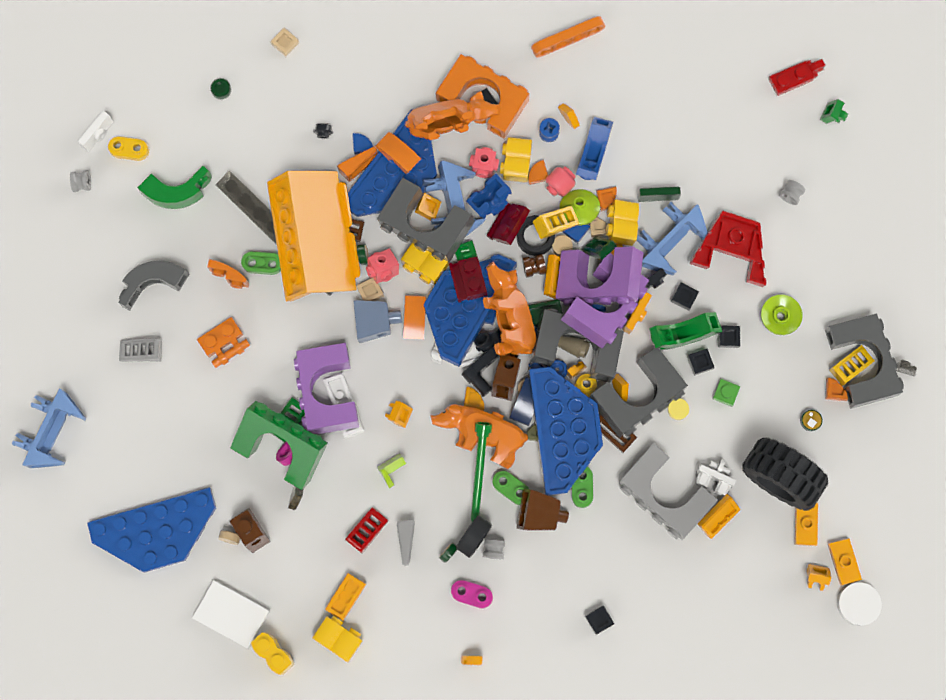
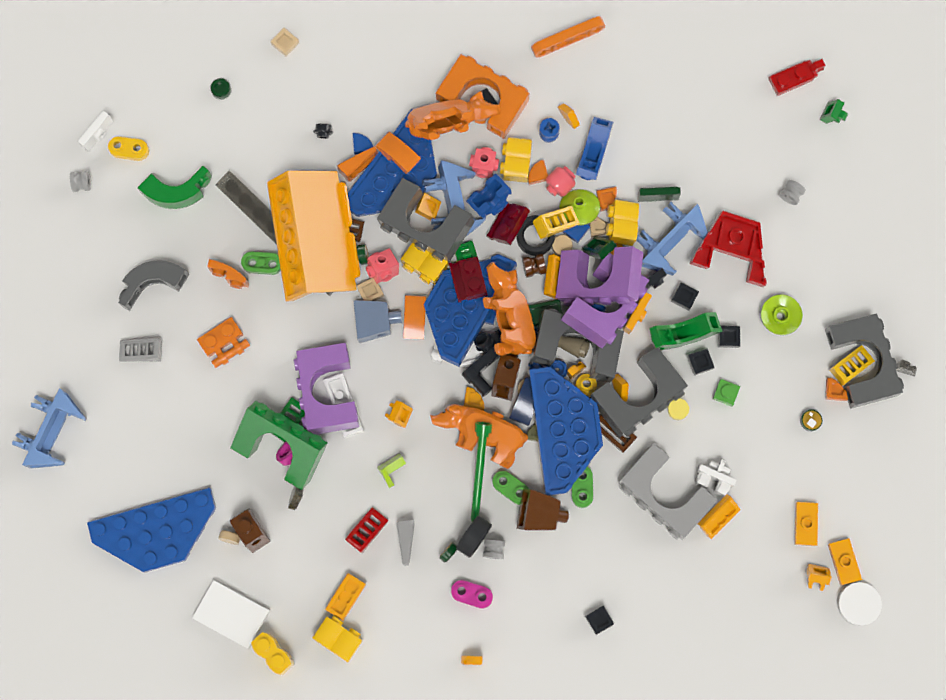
black tyre [742,438,828,511] -> none

